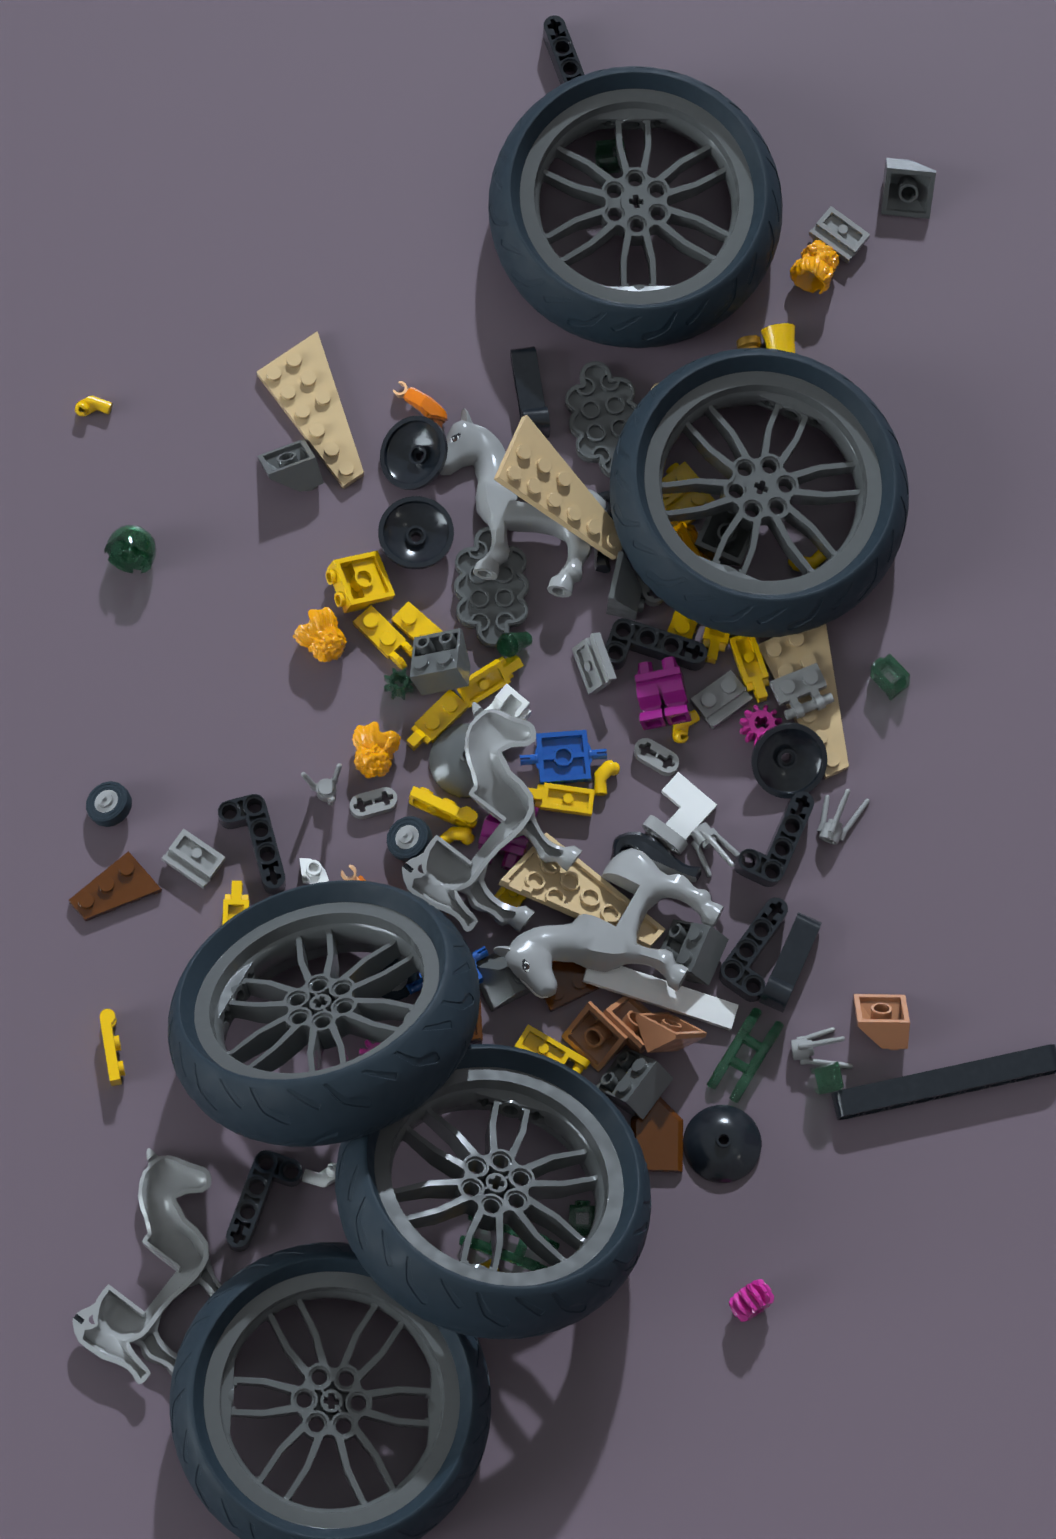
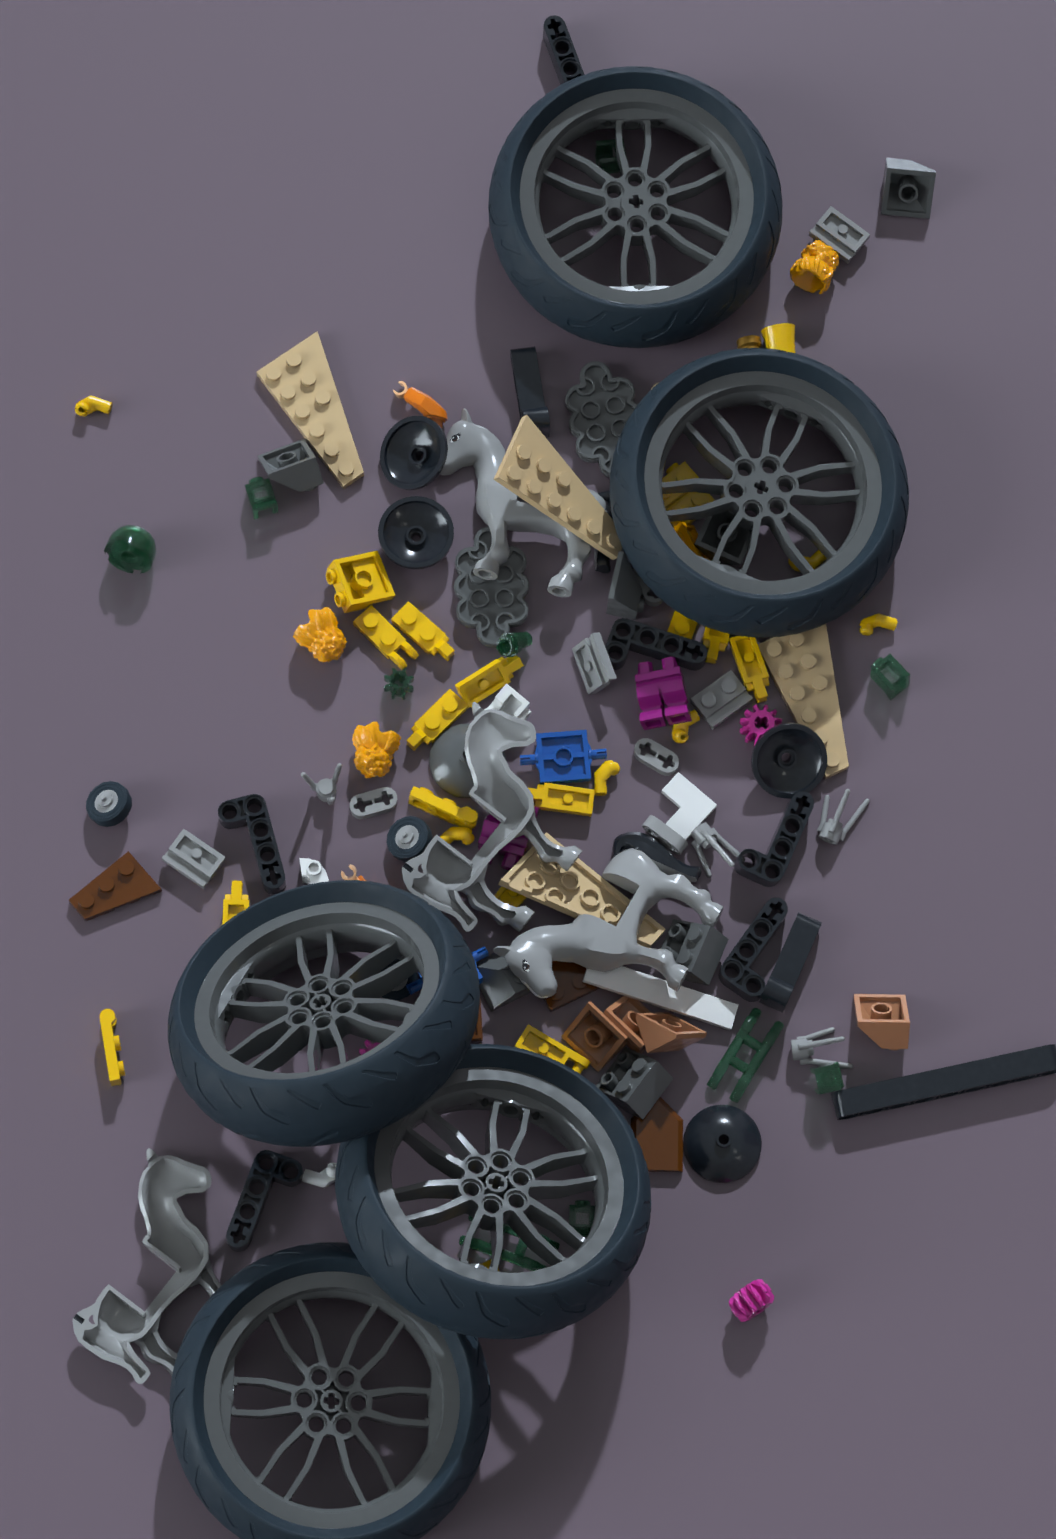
dark grey slope [410,628,471,695] -> none
light grey plate [770,663,834,720] -> none
none -> clear green window [245,477,278,519]
none -> yellow arm [859,613,898,636]

